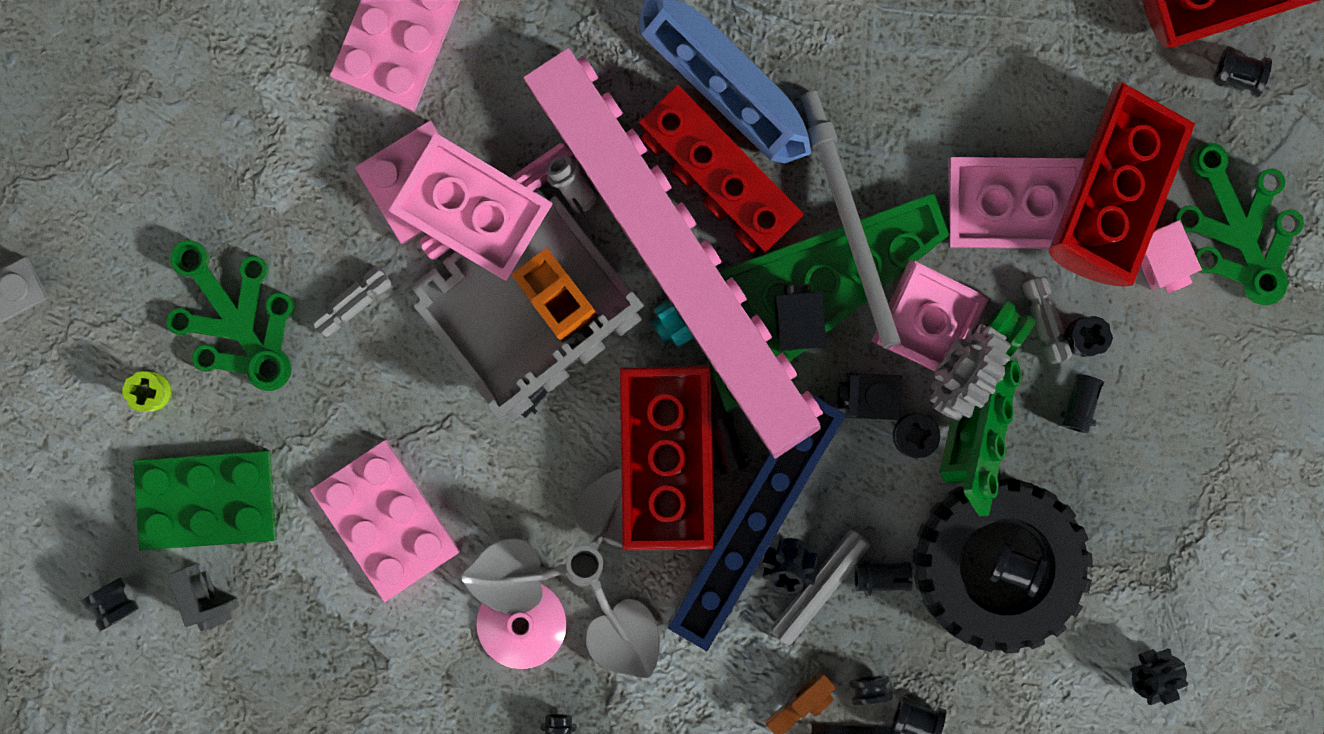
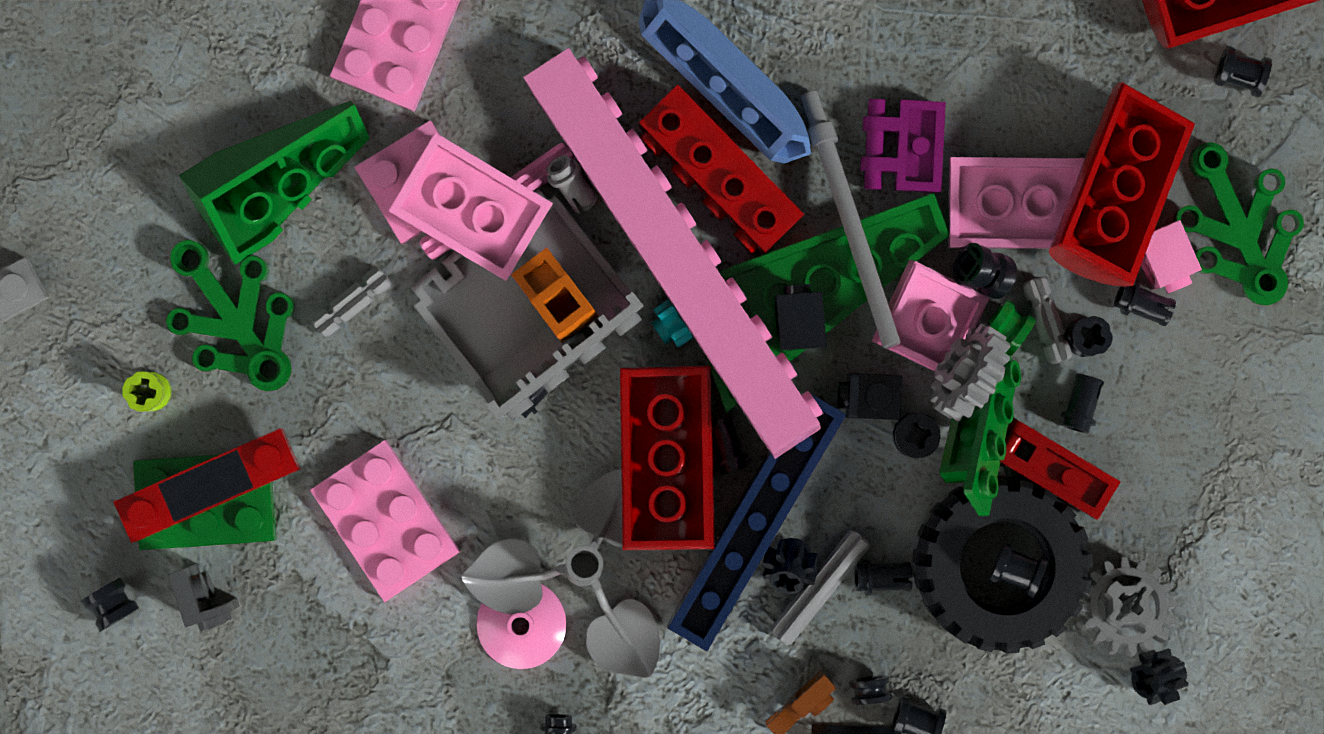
none -> plate [113,428,301,543]
none -> green wedge [179,100,370,265]
none -> magenta plate [860,99,946,193]
none -> black wheel [953,243,1017,299]
none -> red plate [1000,418,1121,520]
none -> light grey gear [1079,557,1178,657]
none -> black pin [1114,281,1176,326]

